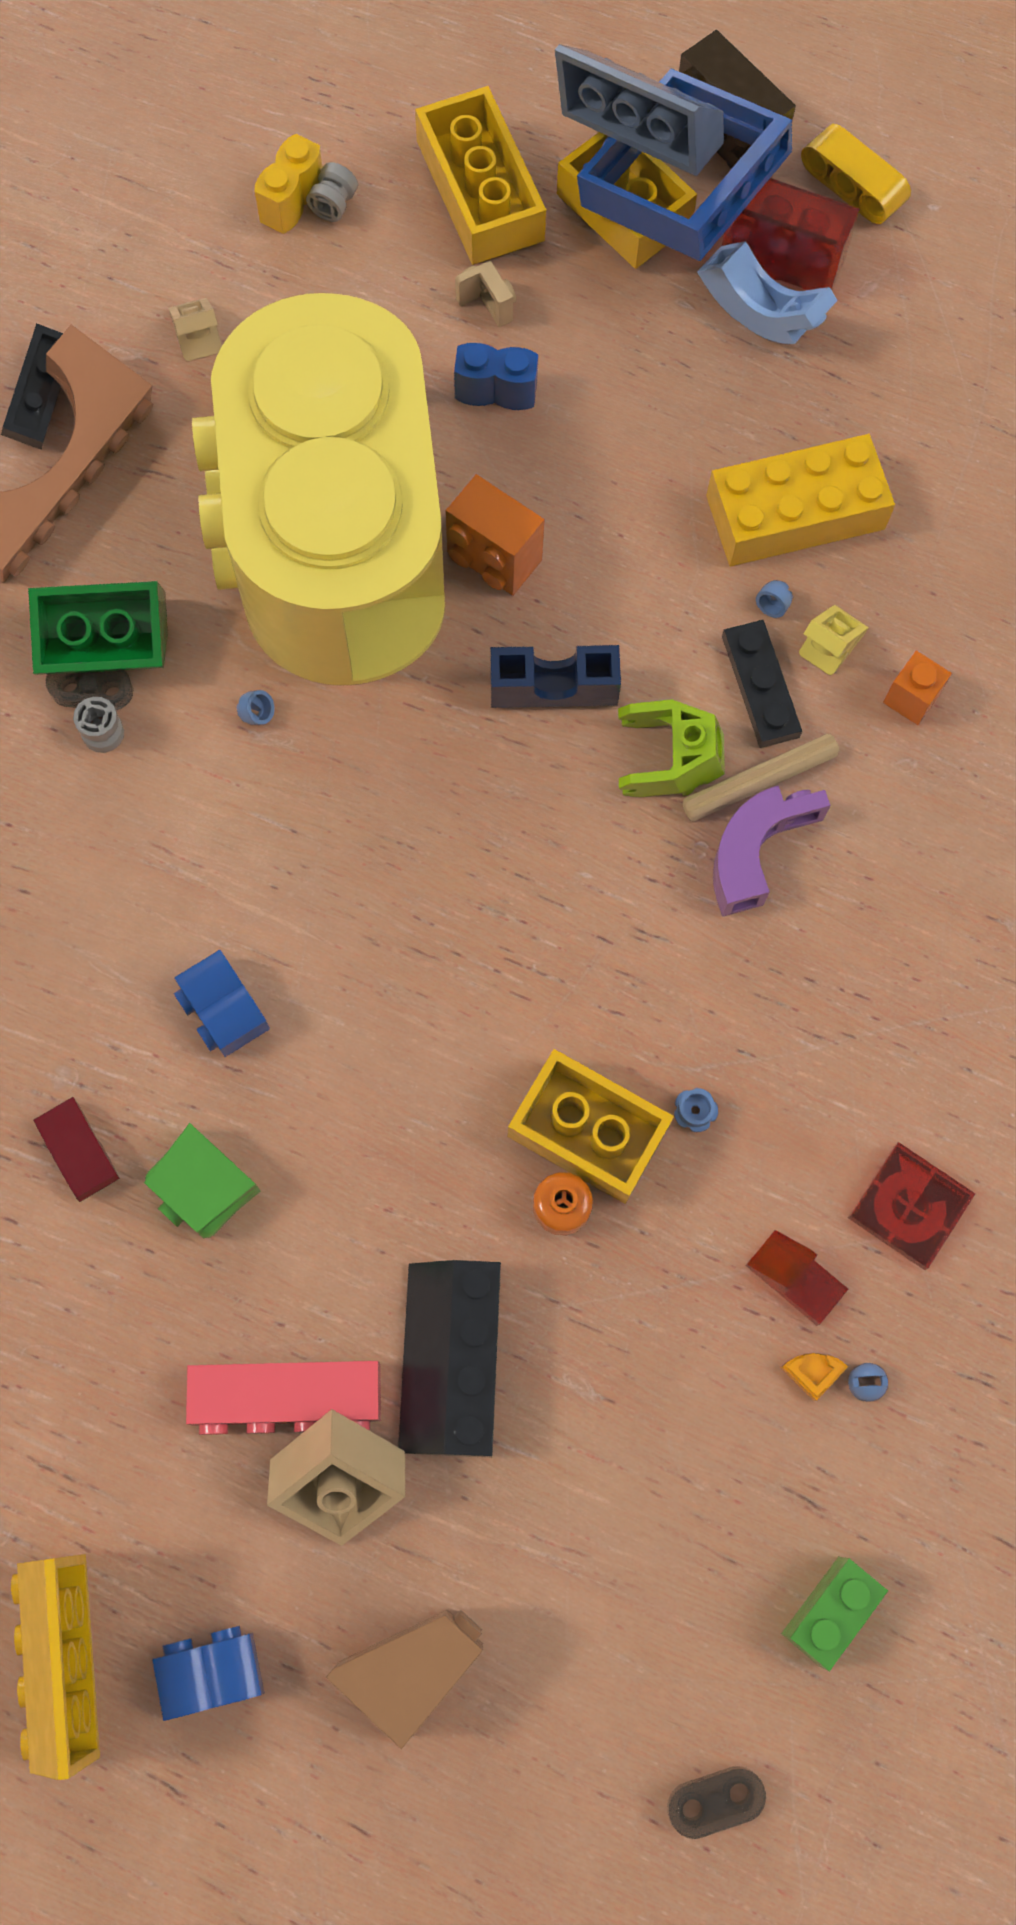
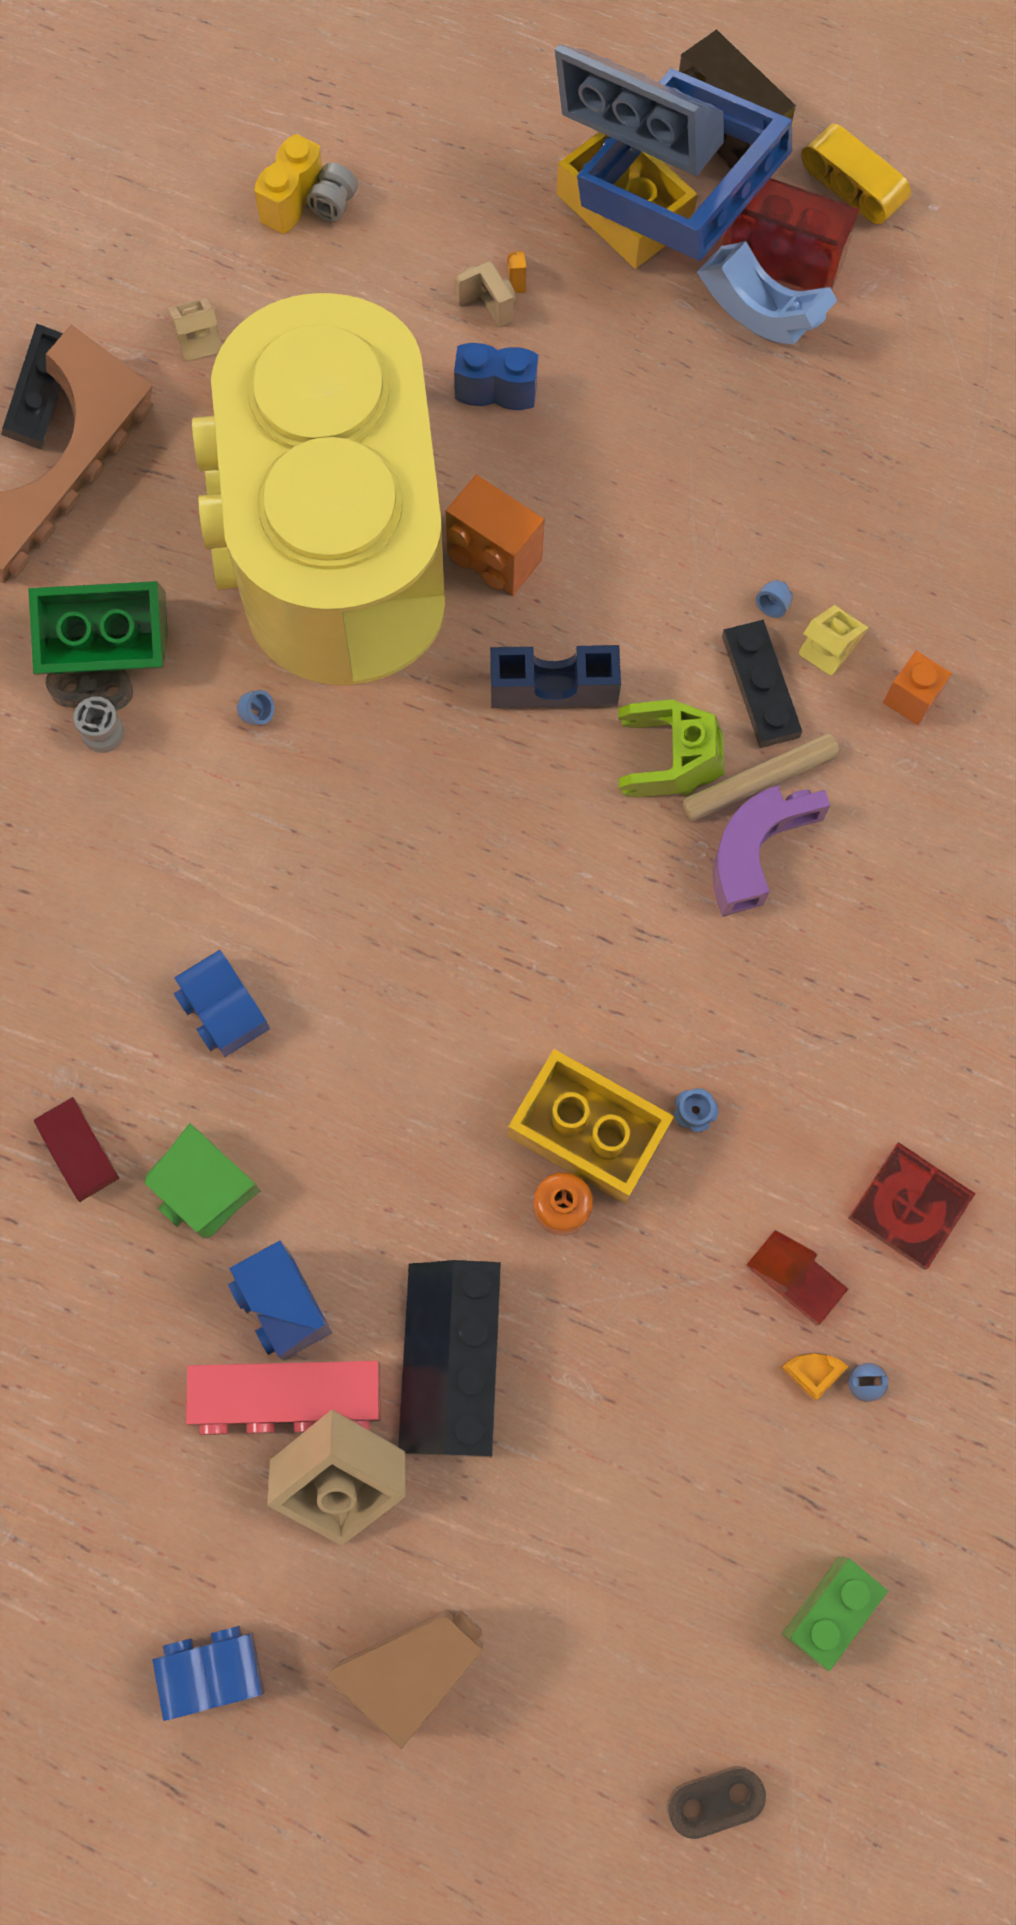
yellow slope [11,1554,100,1780] -> none
yellow brick [415,86,547,265] -> none
yellow brick [706,433,895,567] -> none
none -> blue slope [228,1240,332,1361]
none -> light orange tile [507,251,526,293]

